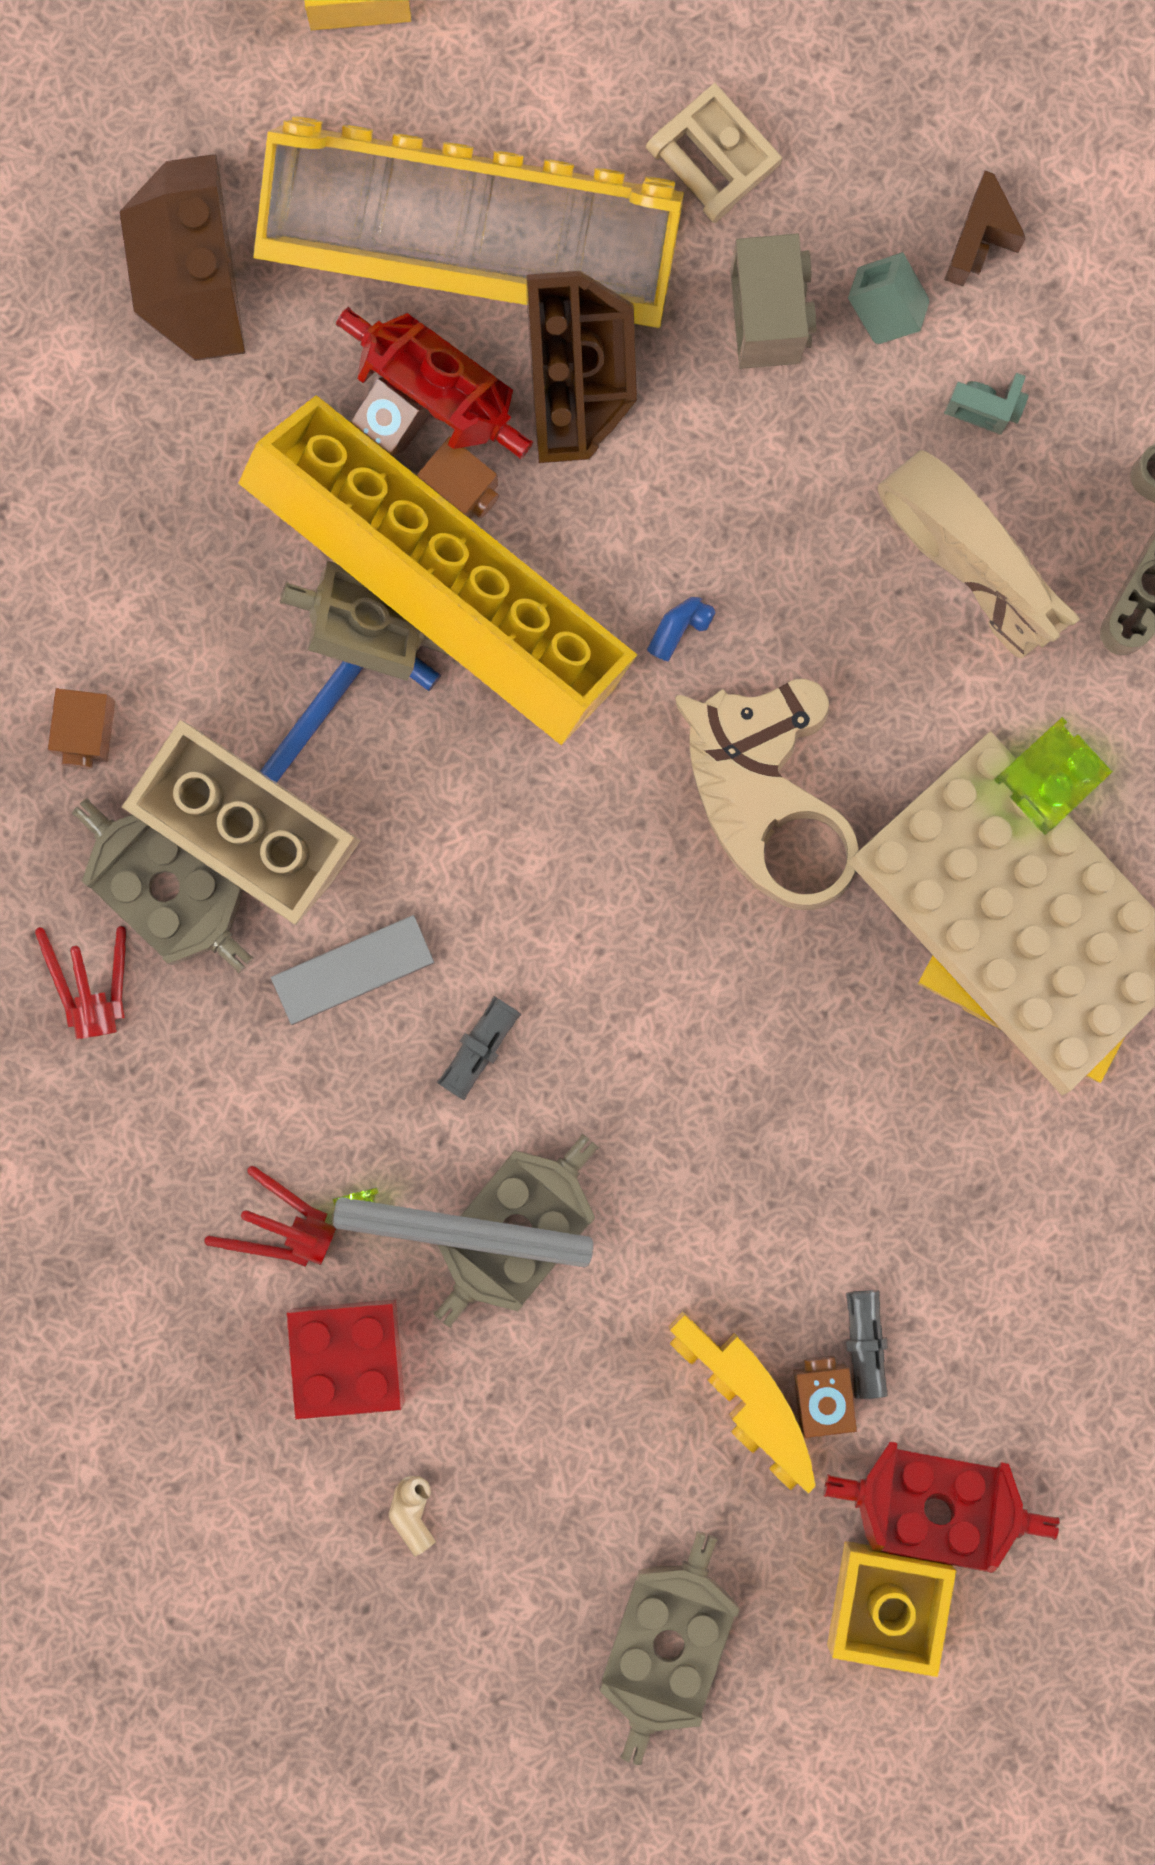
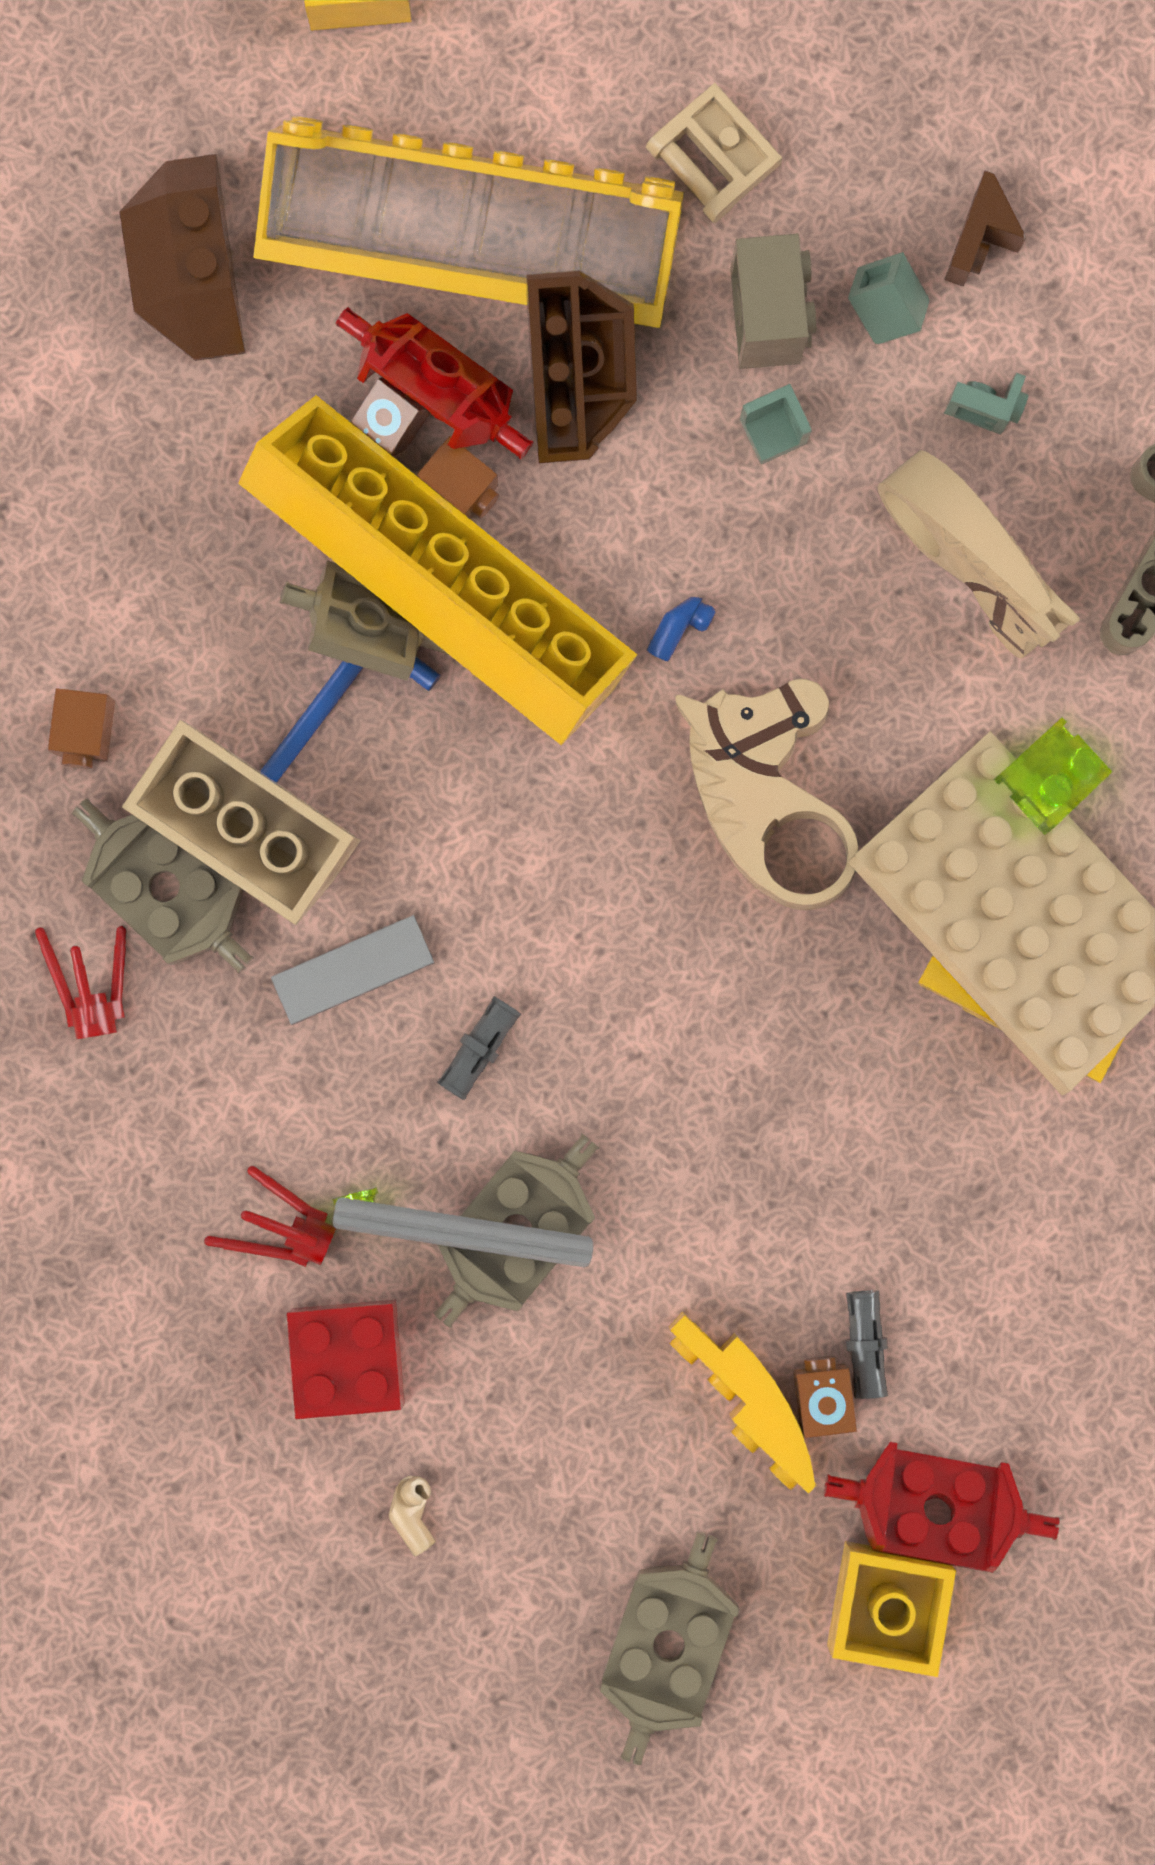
none -> sand green panel [739,384,812,465]

